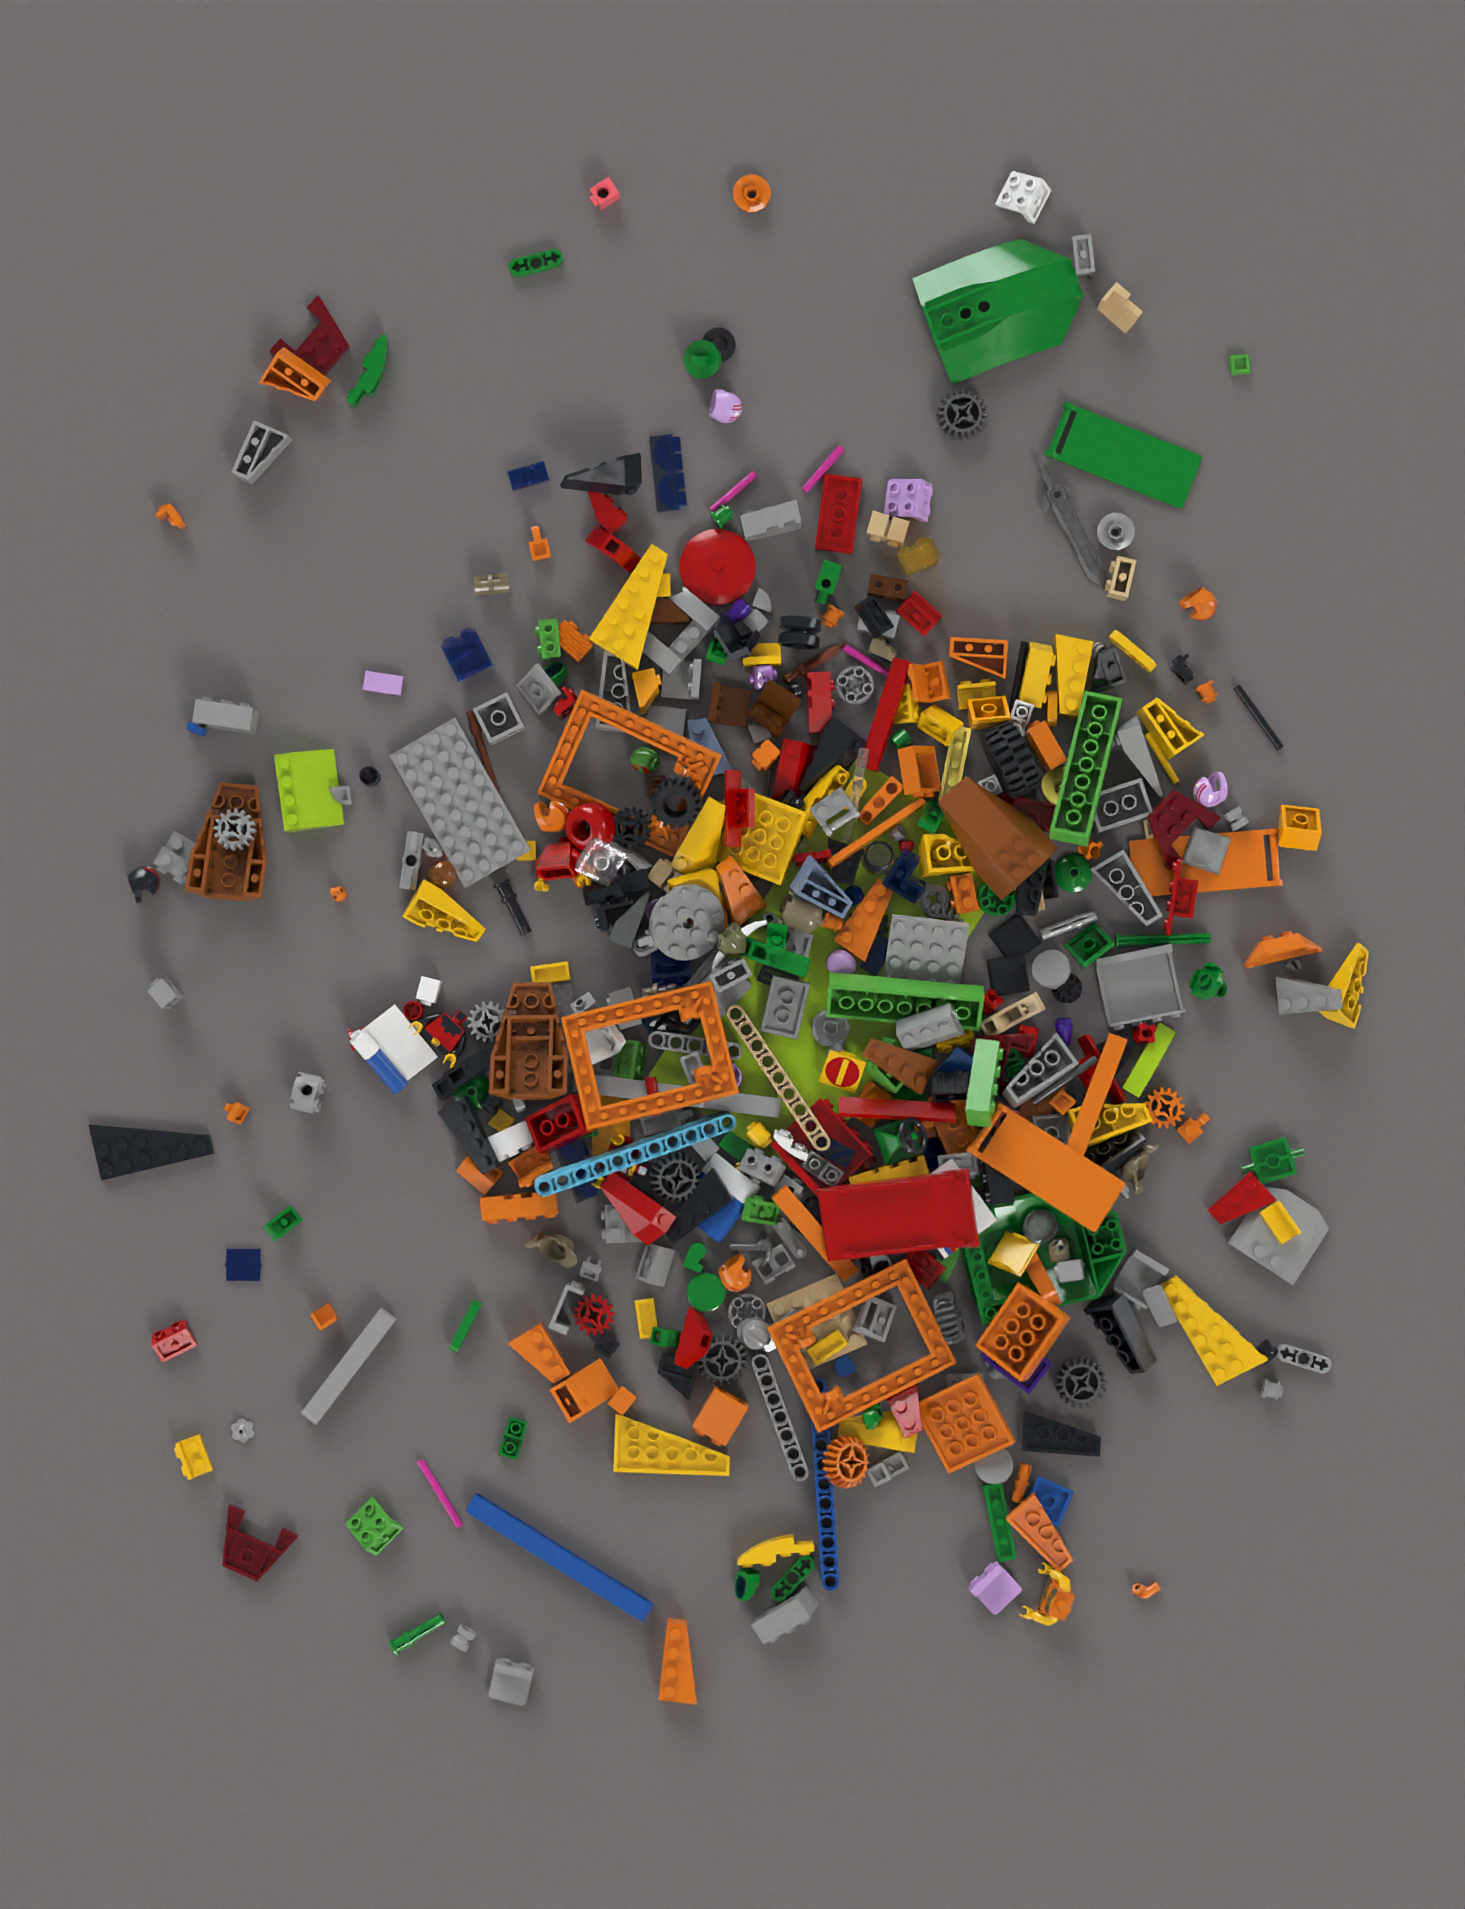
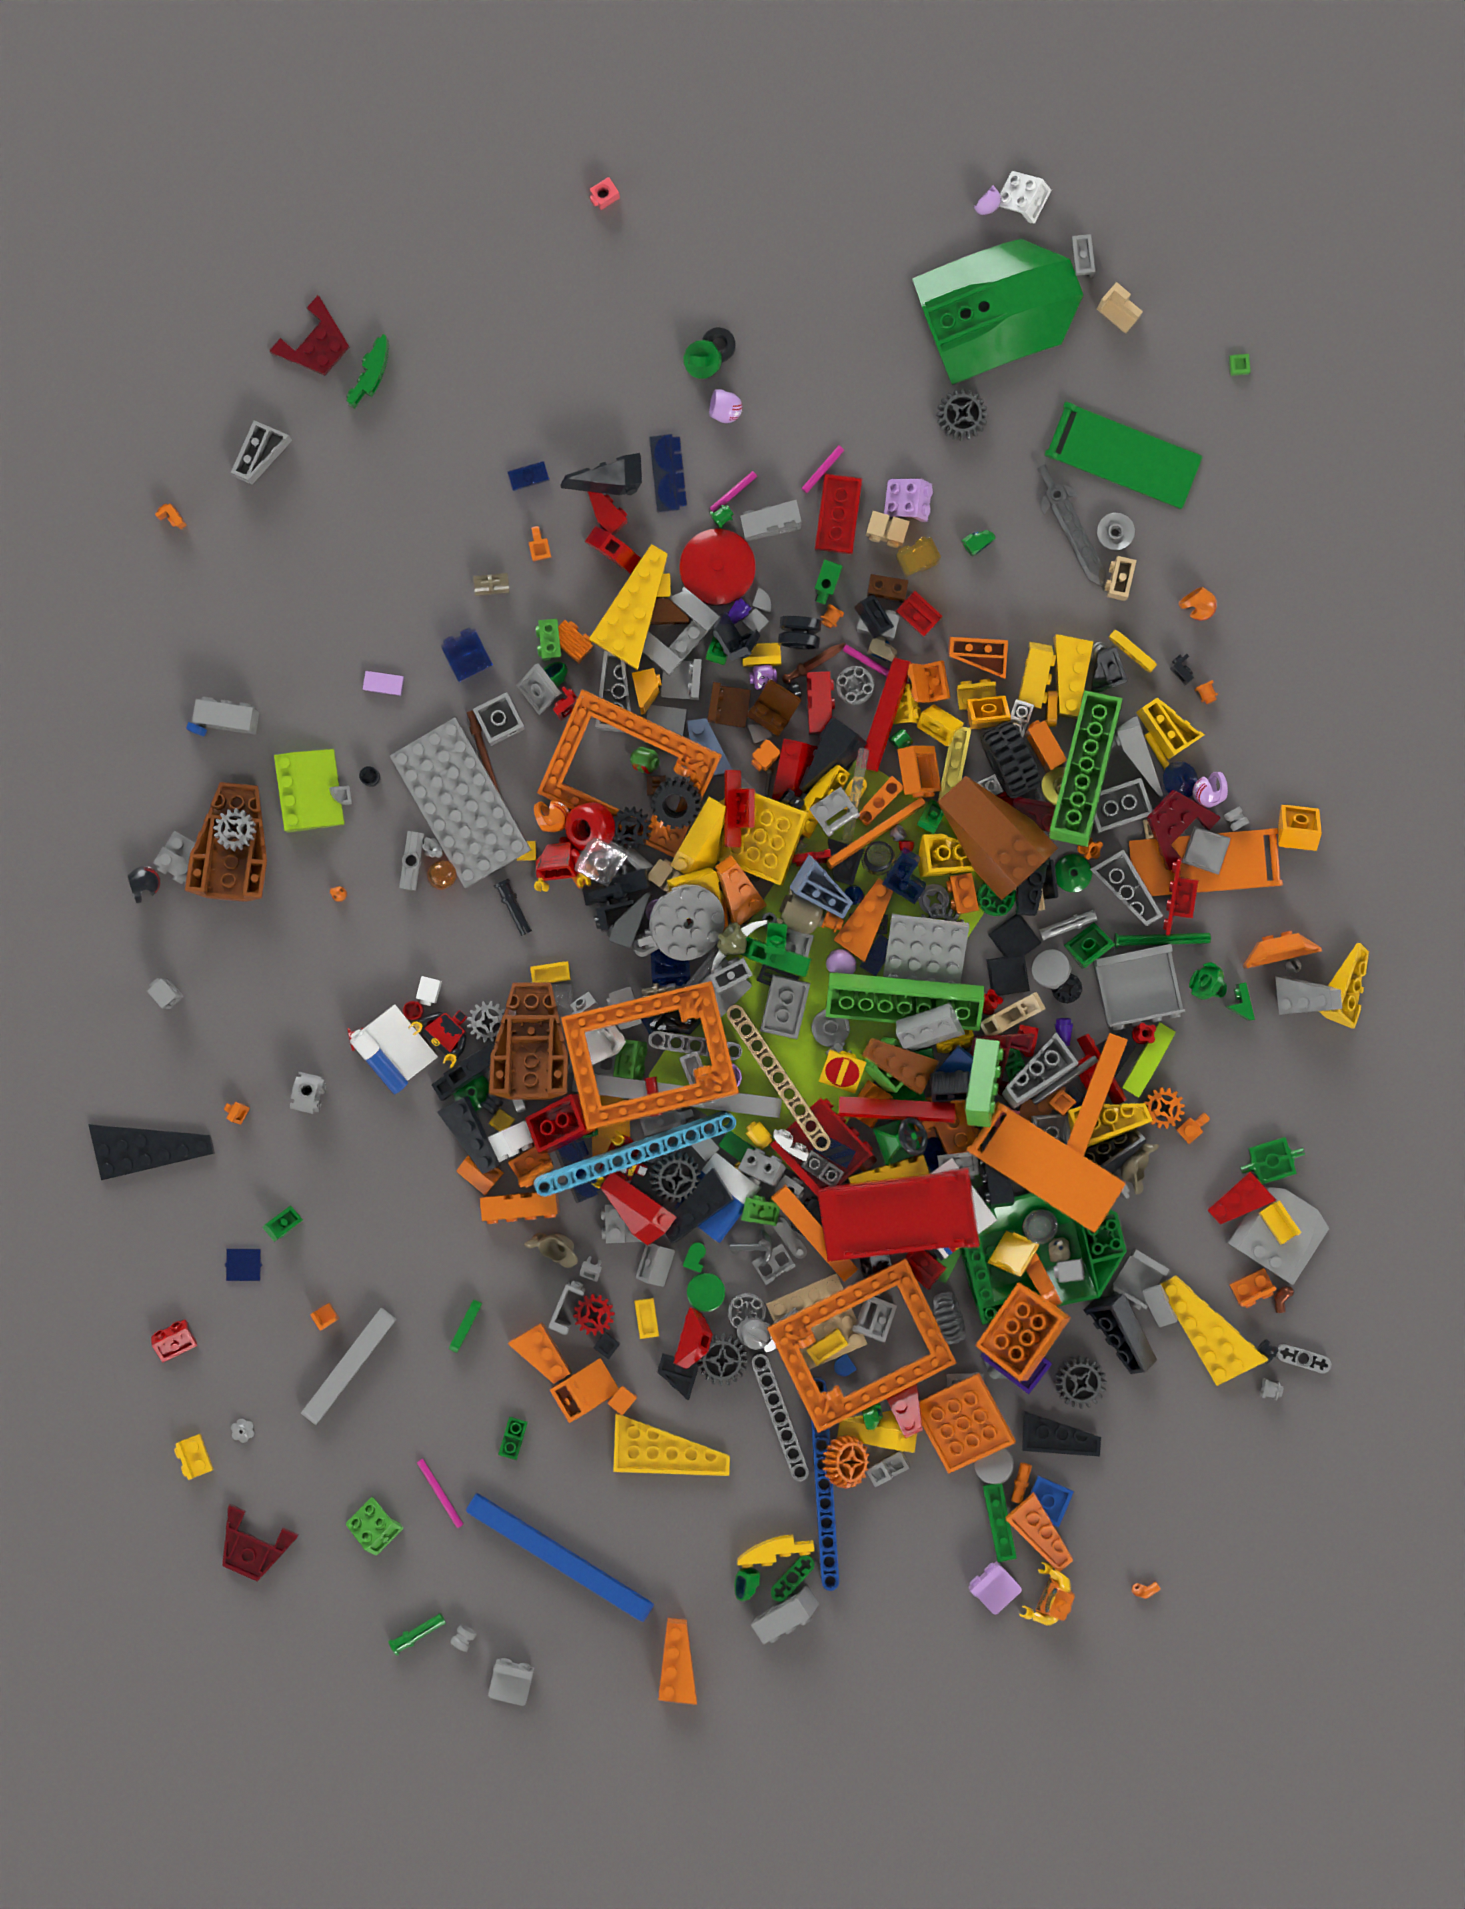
orange wedge [259,347,331,402] -> none
yellow wedge [402,880,486,942] -> none
green beam [509,249,563,278] -> none
green leg [650,1326,681,1347] -> none
orange slope [692,1384,749,1446] -> none
orange helmet [718,1253,752,1292] -> none
orange dish [733,174,771,213] -> none
black bar [1009,641,1029,714] -> none
black bar [1233,684,1284,751] -> none
none -> green rock [961,530,996,557]
none -> lavender hair [974,185,1001,215]
none -> clear blue dish [1163,761,1198,798]
none -> green slope [1225,982,1255,1021]
none -> orange bracket [1229,1268,1277,1308]
none -> copper arm [1274,1286,1294,1313]

